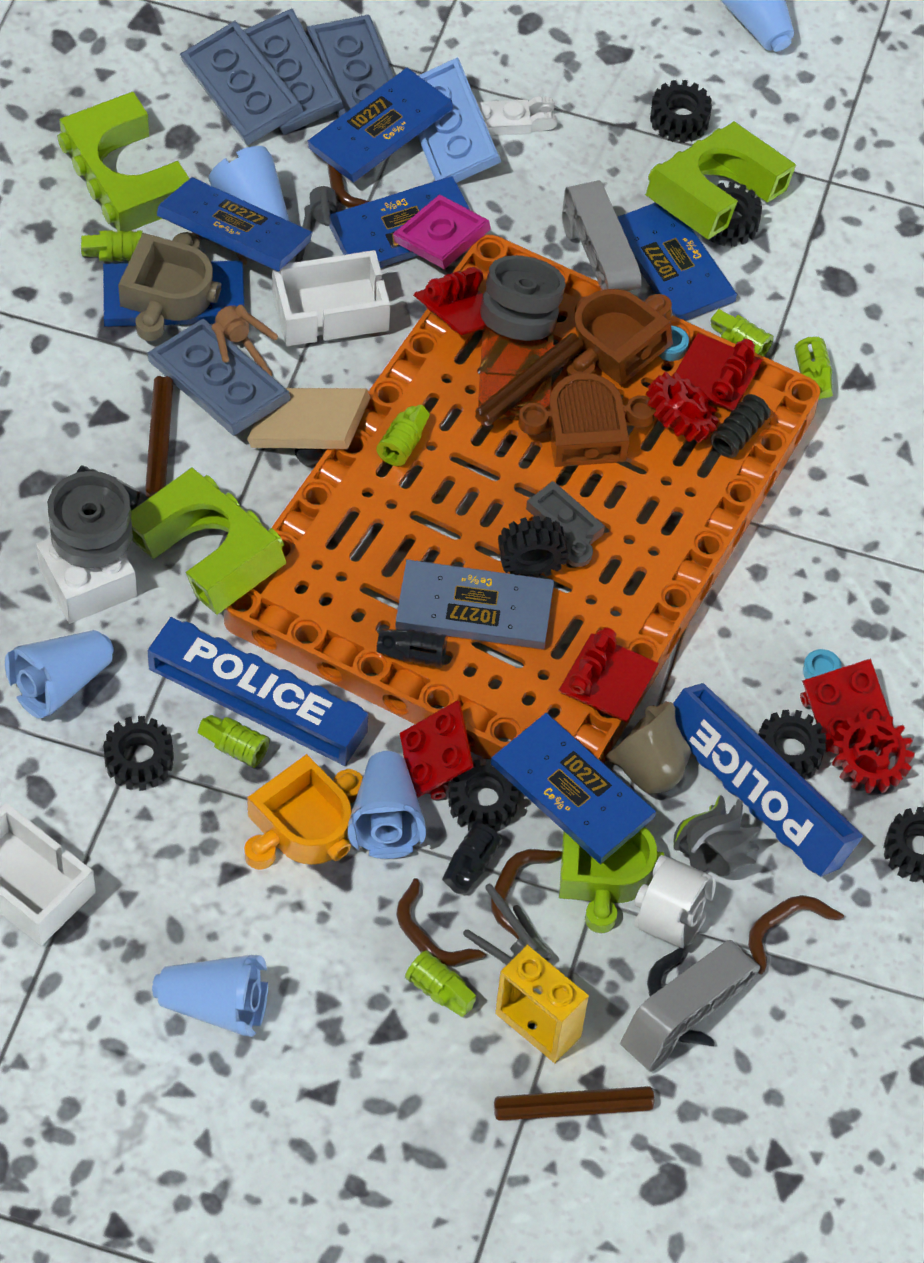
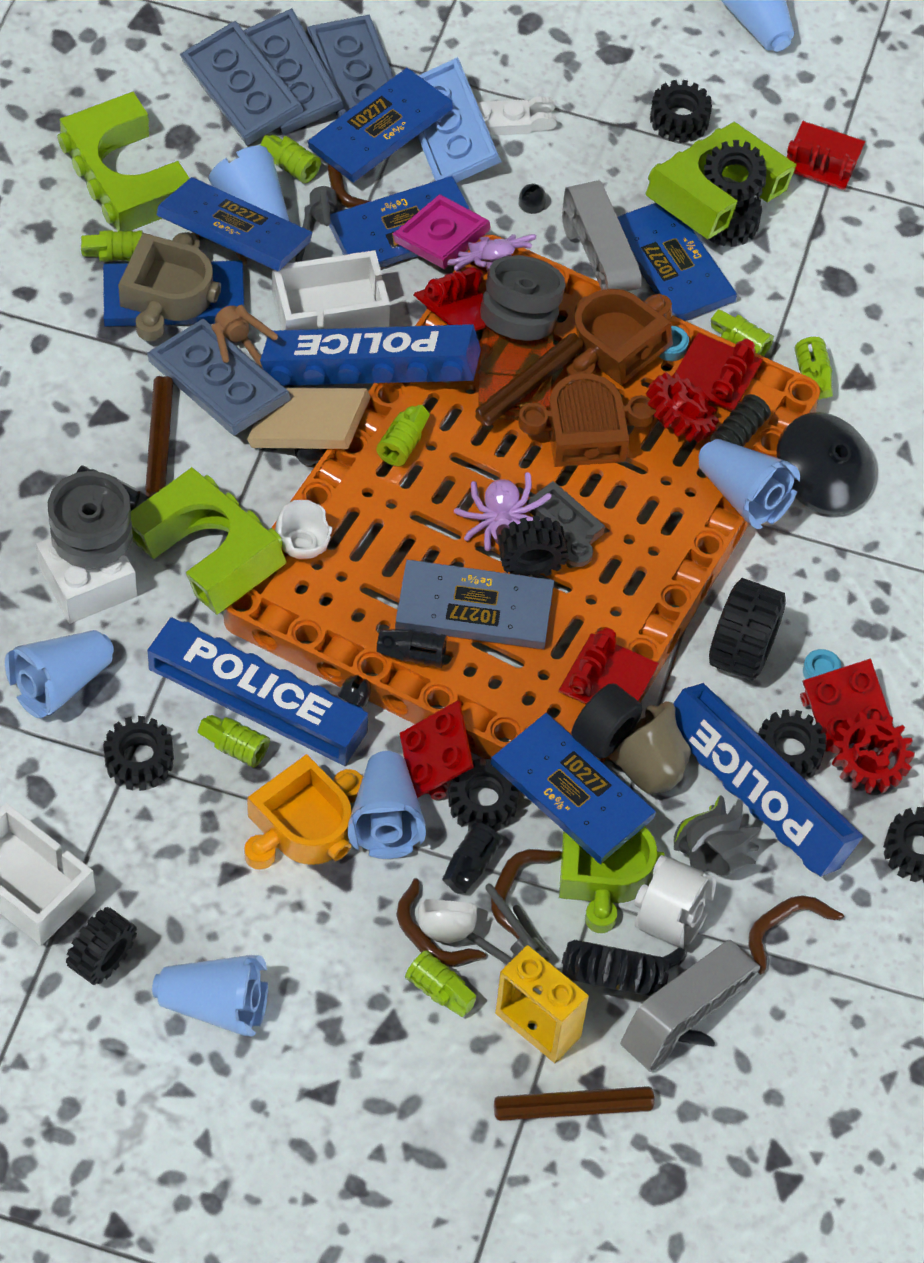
none -> black tyre [66,907,137,985]
none -> lime hinge [260,135,321,183]
none -> blue brick [260,324,481,386]
none -> white hair [275,500,332,559]
none -> black hinge [338,675,371,707]
none -> white hair [418,899,477,943]
none -> lavender animal [447,234,536,271]
none -> lavender animal [454,472,551,551]
none -> black hinge [518,183,546,214]
none -> black gear [561,940,669,996]
none -> black tyre [571,683,643,758]
none -> light blue cone [699,439,800,529]
none -> black tyre [704,140,766,207]
none -> black tyre [709,578,786,681]
none -> black dish [776,412,875,515]
none -> red hinge [786,121,866,190]

